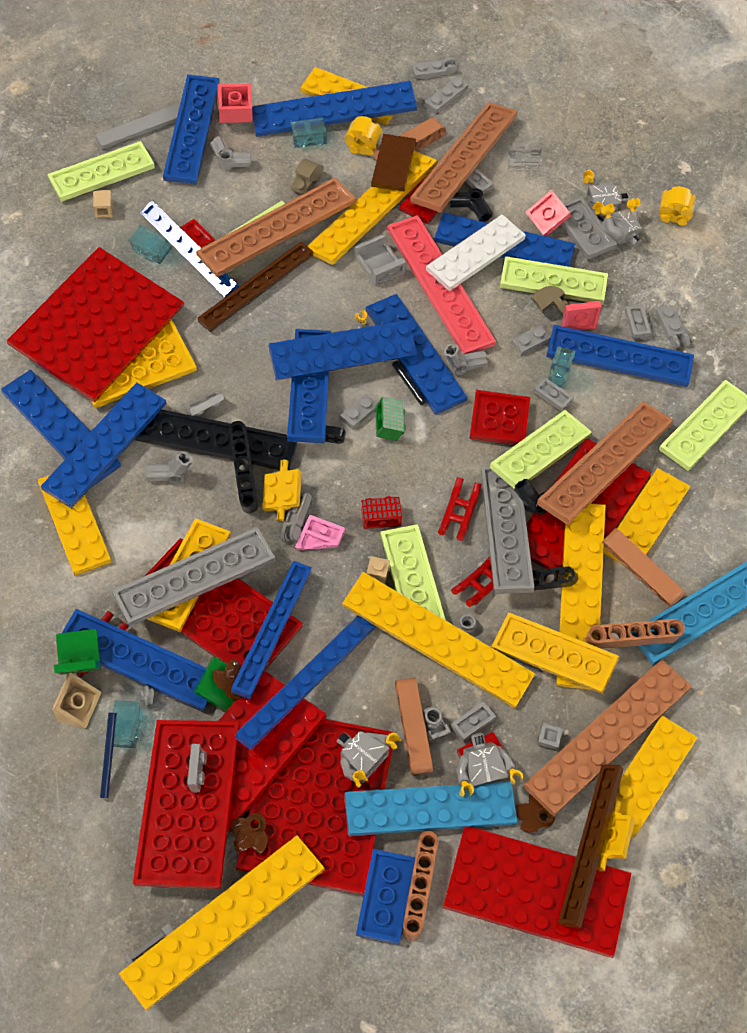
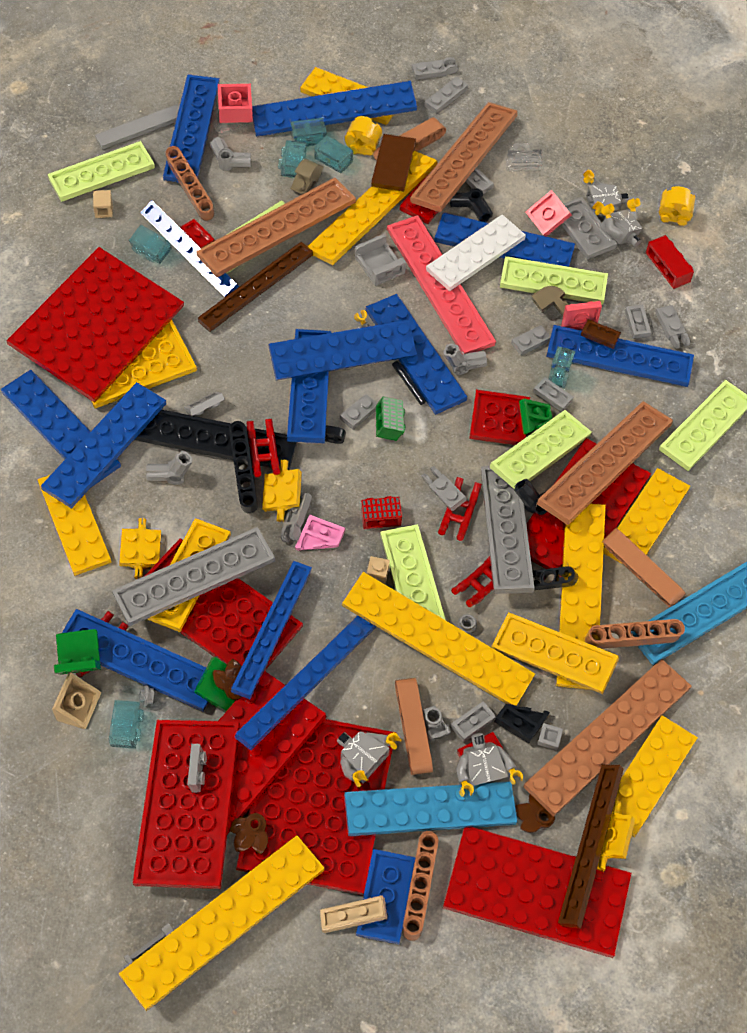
dark blue bar [100,712,117,798] -> none
none -> yellow plate [119,518,161,580]
none -> nougat beam [165,146,214,221]
none -> red piece [246,419,280,477]
none -> clear light blue brick [278,140,306,178]
none -> clear light blue brick [314,135,353,174]
none -> tan tile [320,895,387,933]
none -> light grey hinge [421,466,467,511]
none -> black wing [494,704,550,744]
none -> green wing [519,399,552,435]
none -> reddish brown plate [580,319,621,349]
none -> red brick [645,235,694,289]

